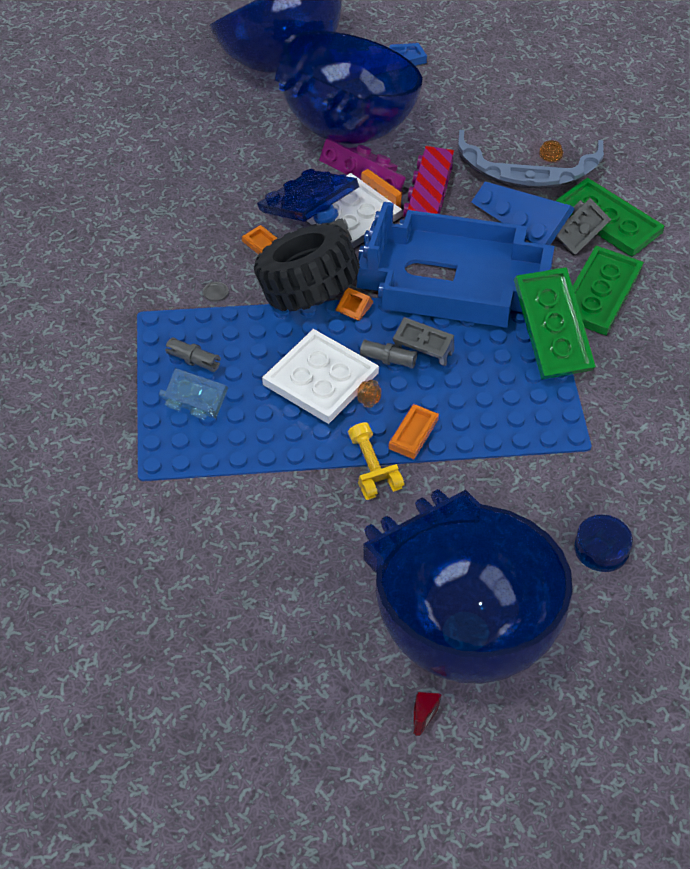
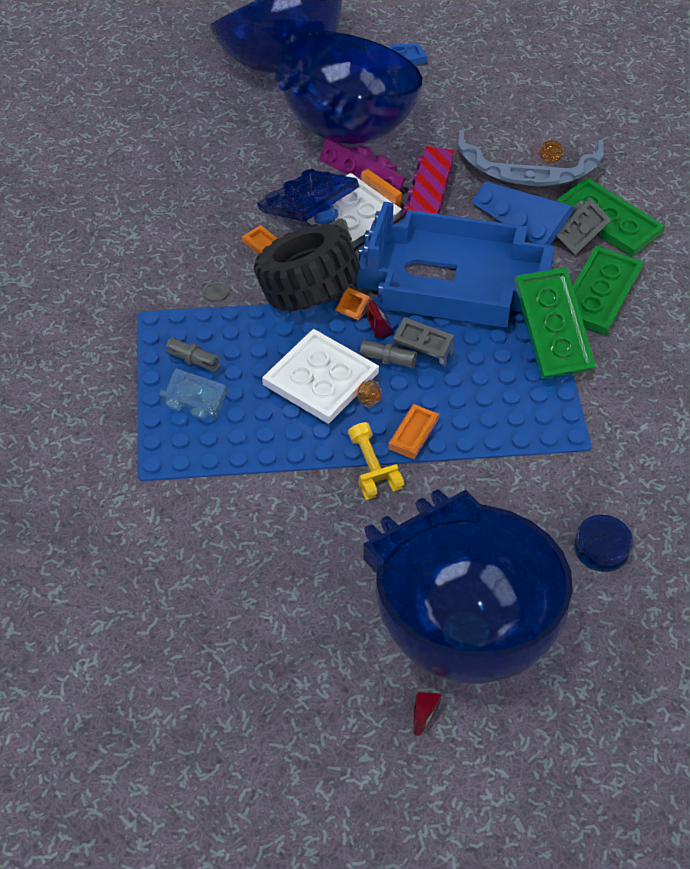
none -> dark red slope [367,300,394,338]

